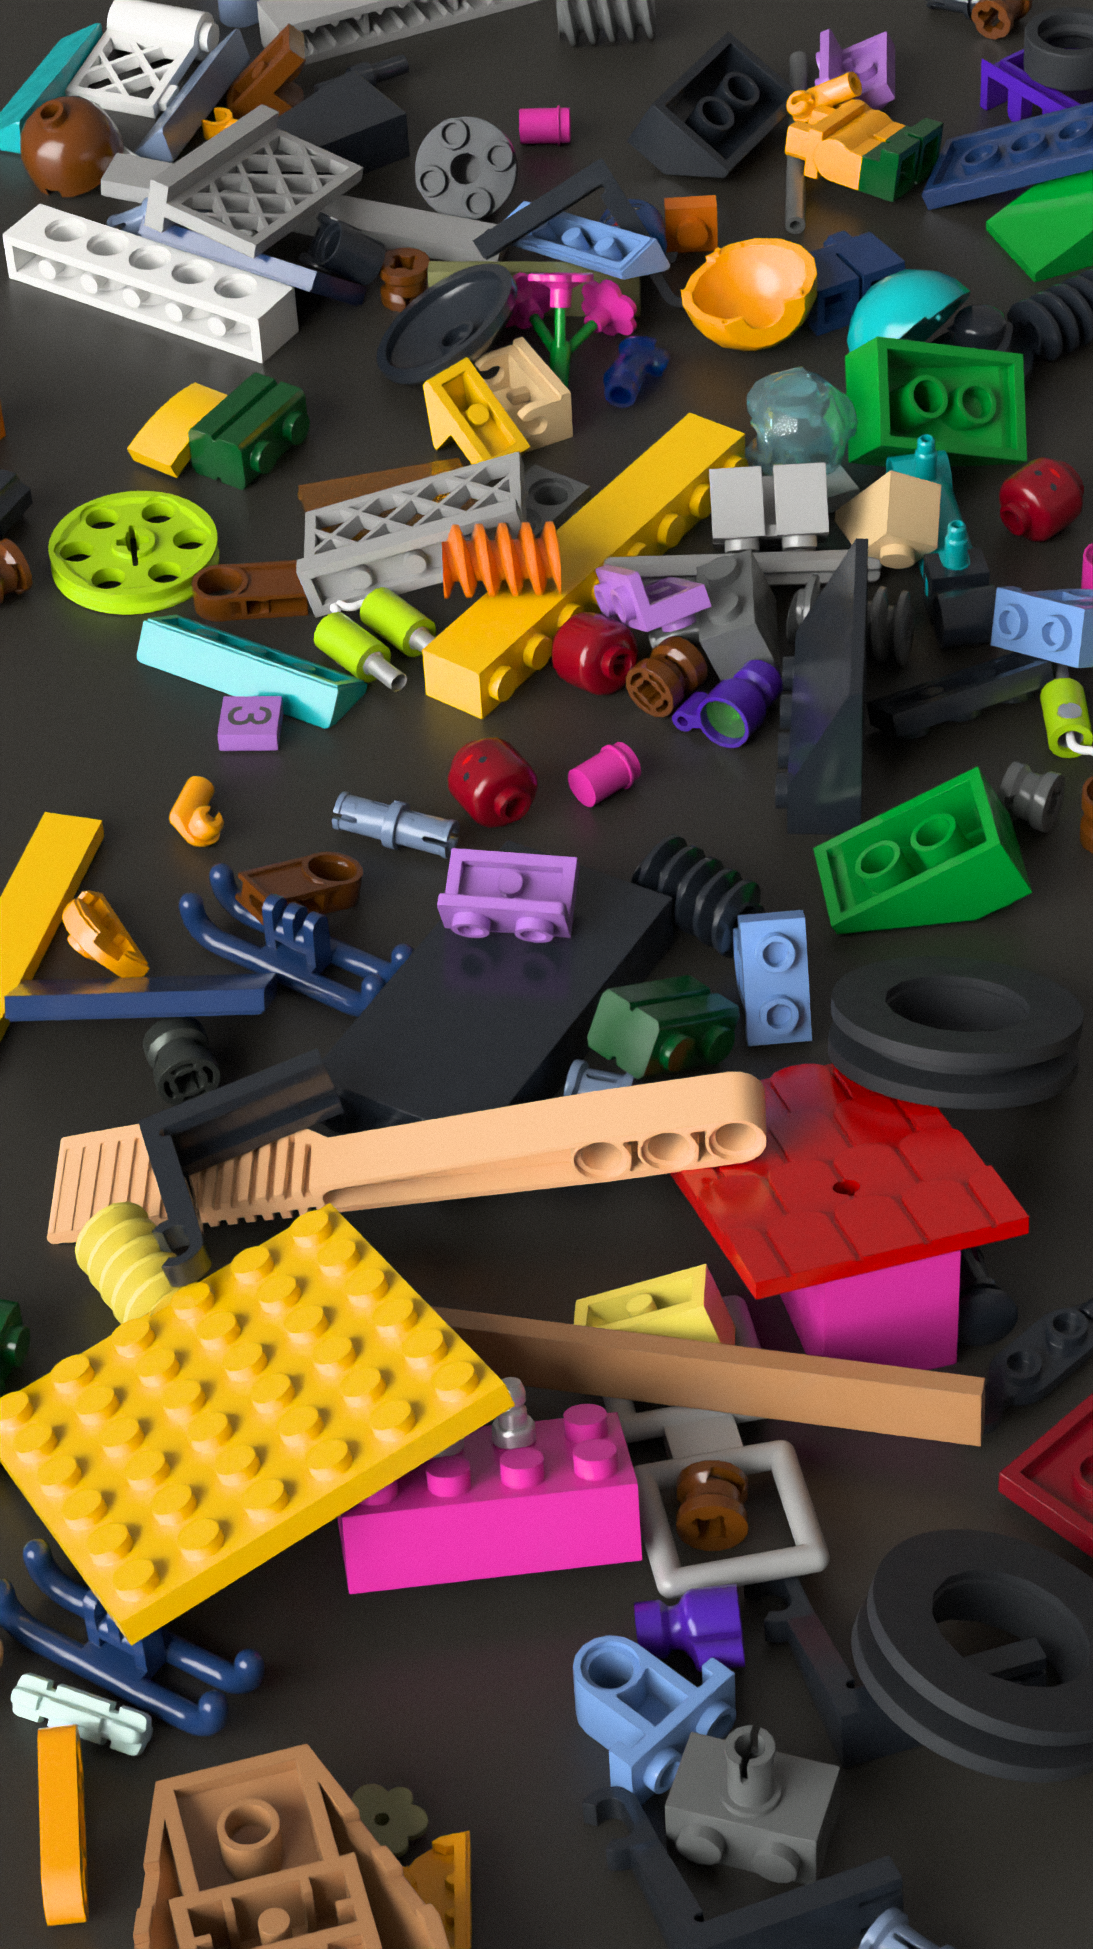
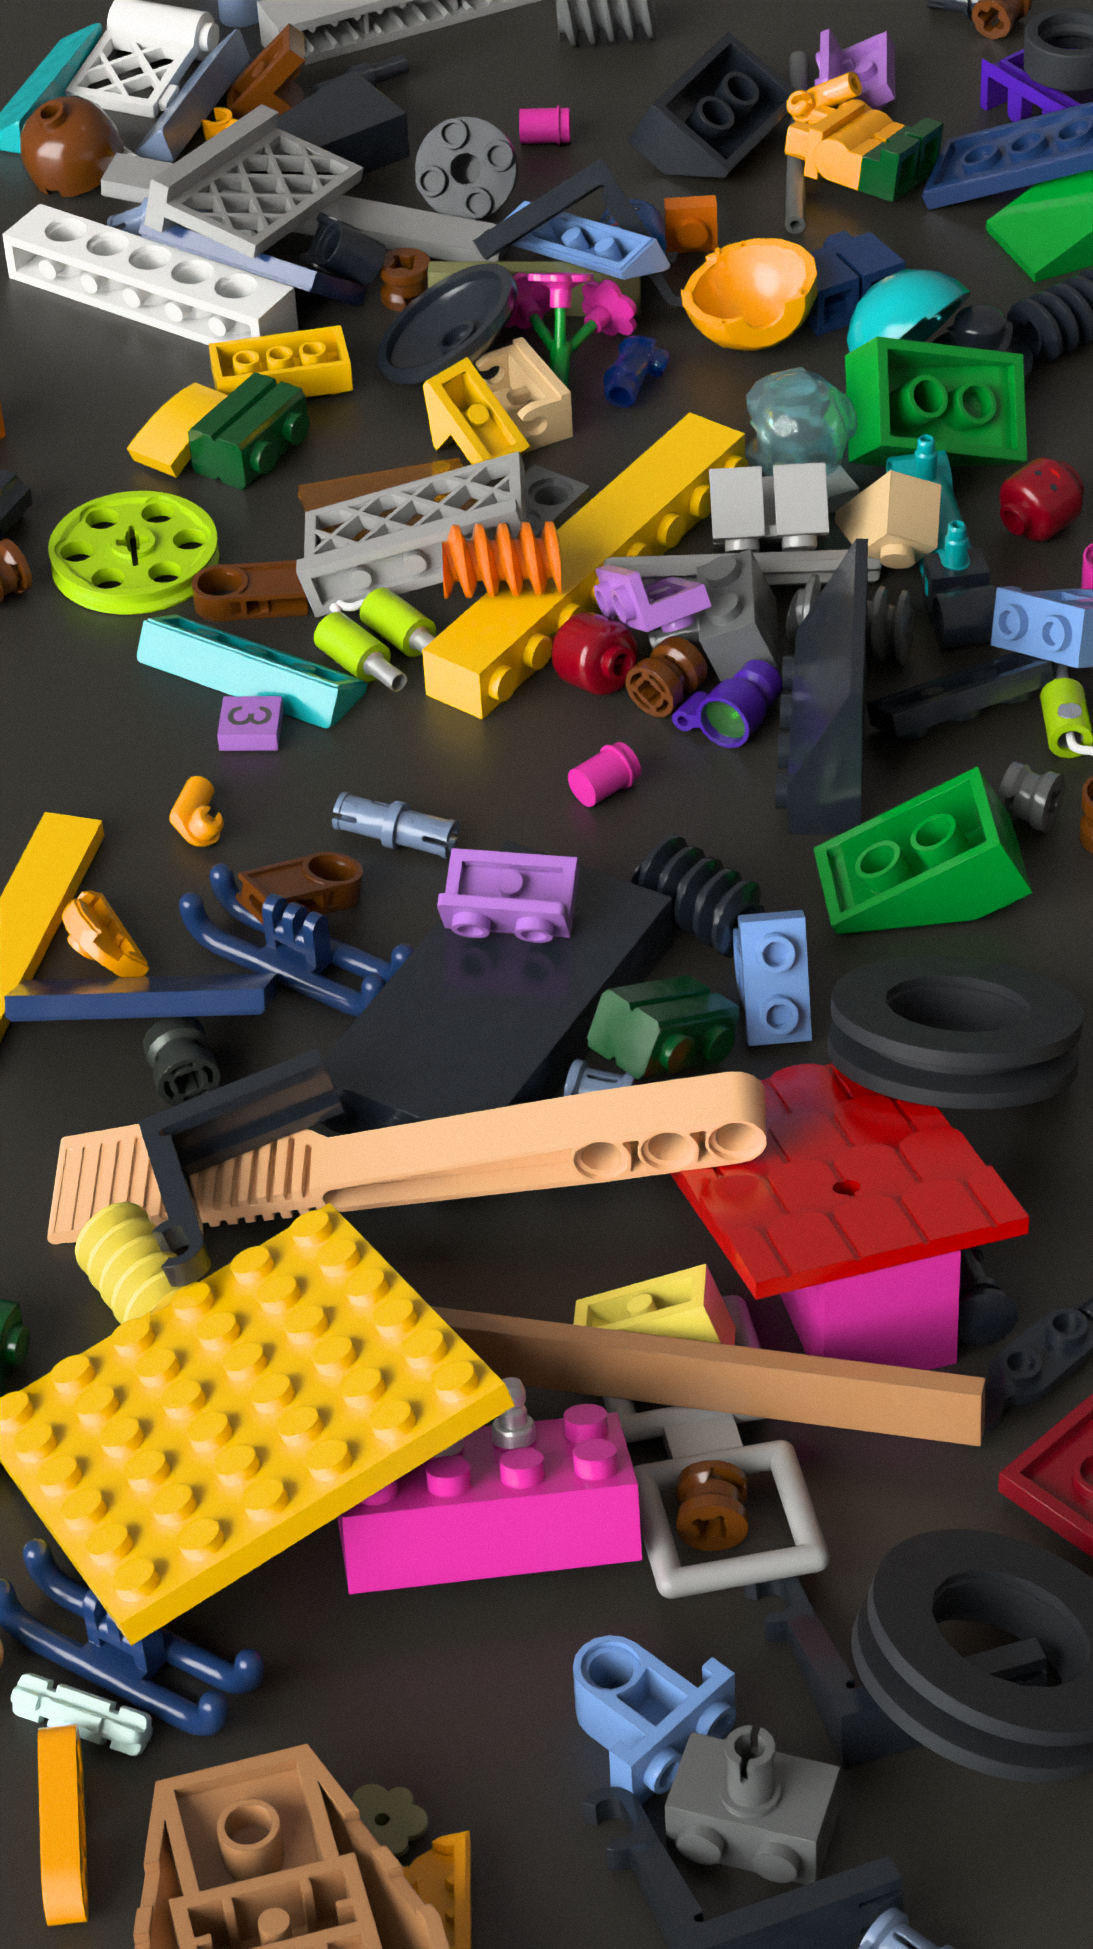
dark red head [448,737,538,828] -> none
dark purple piece [634,1583,746,1672] -> none
none -> yellow piece [209,325,353,398]

